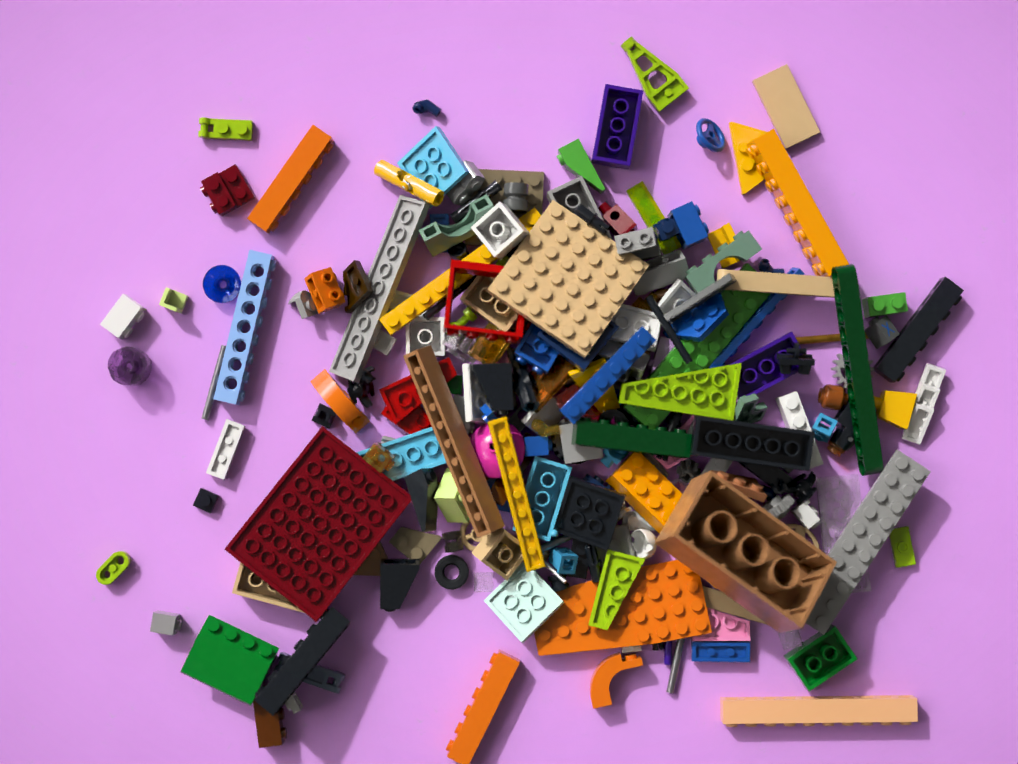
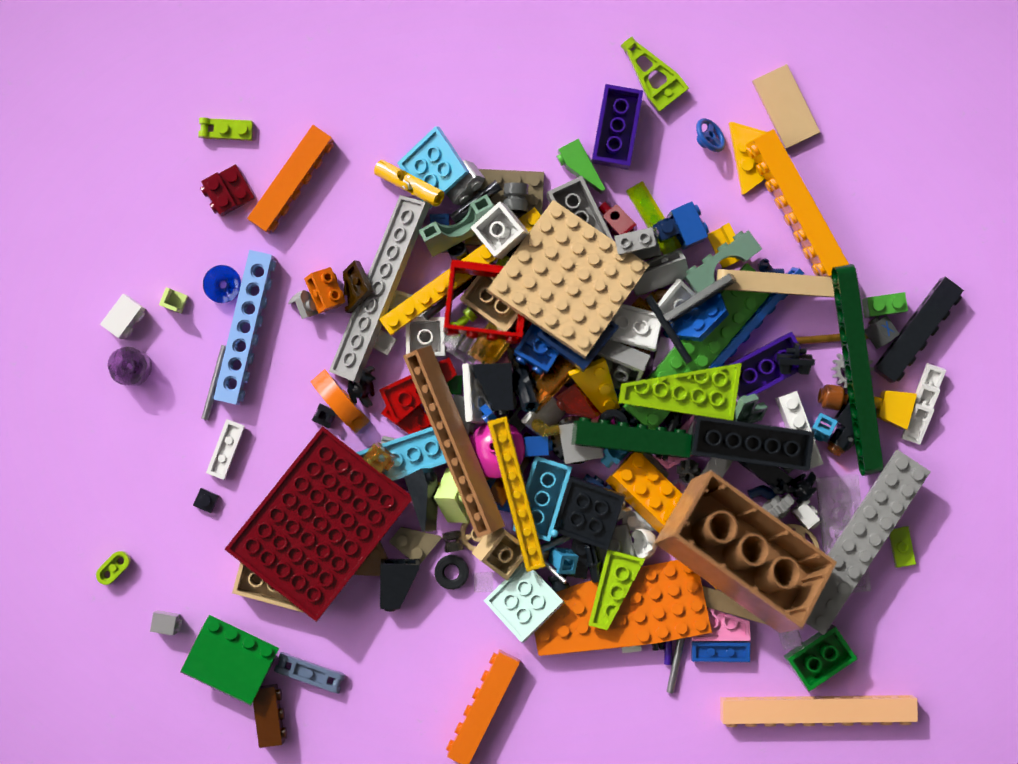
black brick [254,607,350,716] -> none
white plate [285,692,303,714] -> none
dark blue arm [412,99,442,117] -> none
blue plate [559,326,656,424] -> none
black axle [574,204,611,235] -> none
orange arch [590,652,643,709] -> none
nougat wing [711,470,767,502] -> none

